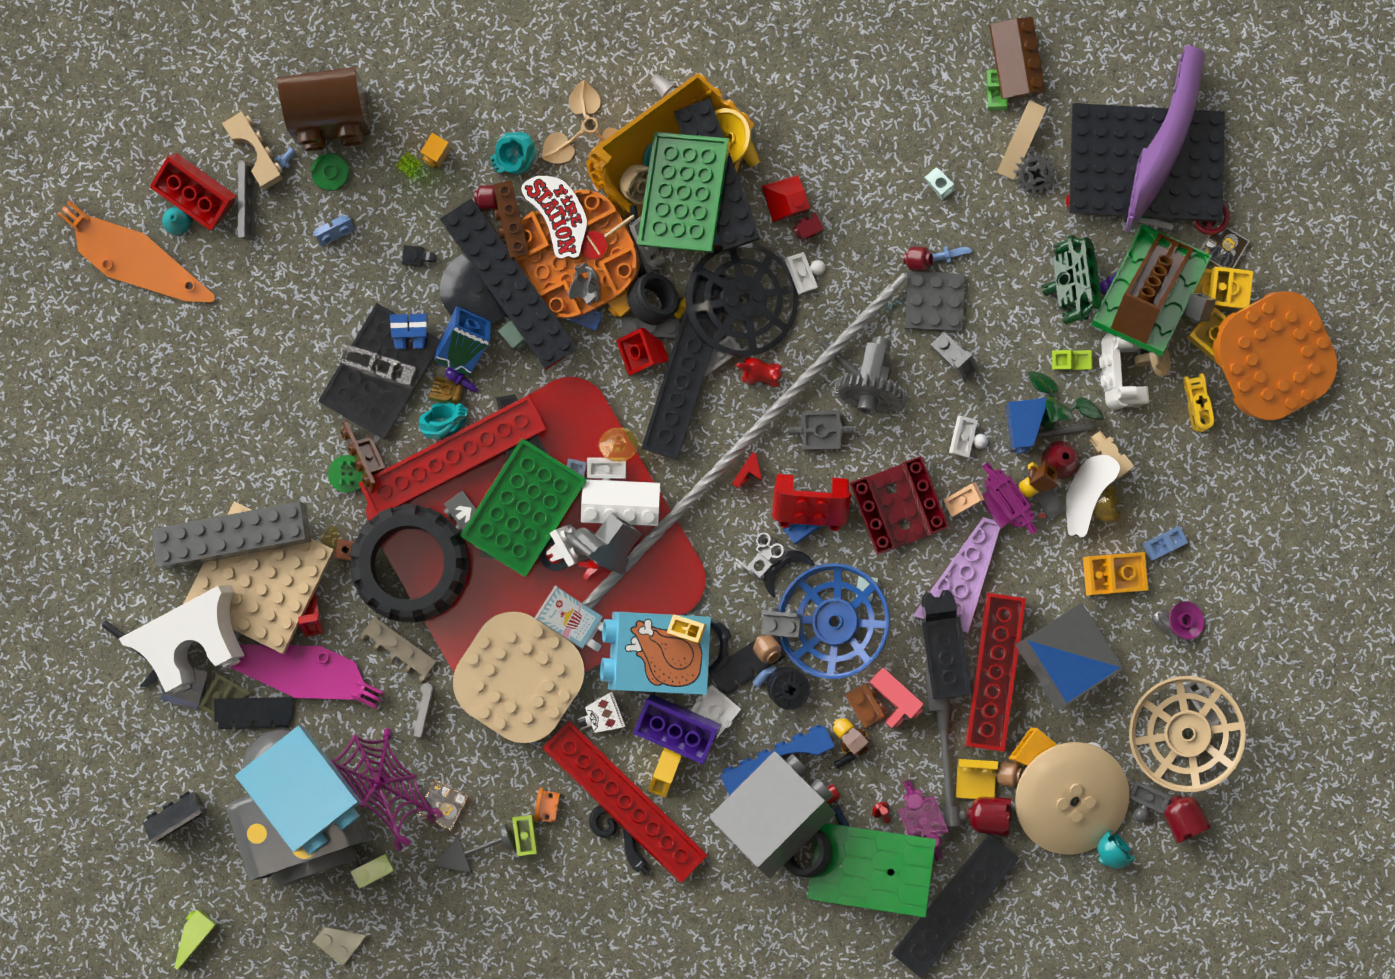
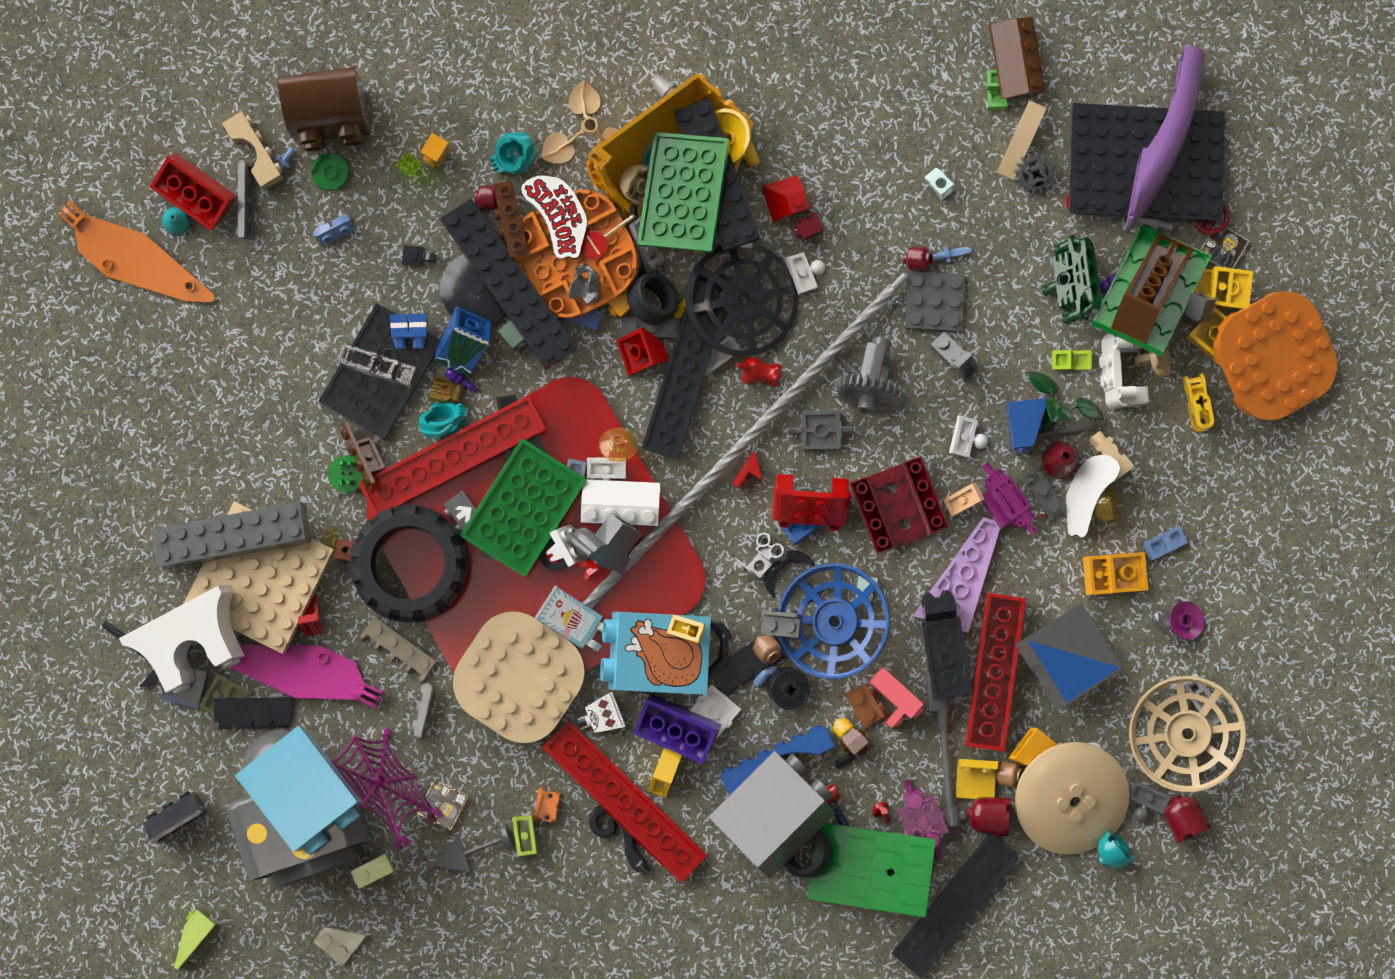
reddish brown piece [1019,461,1059,498] -> none

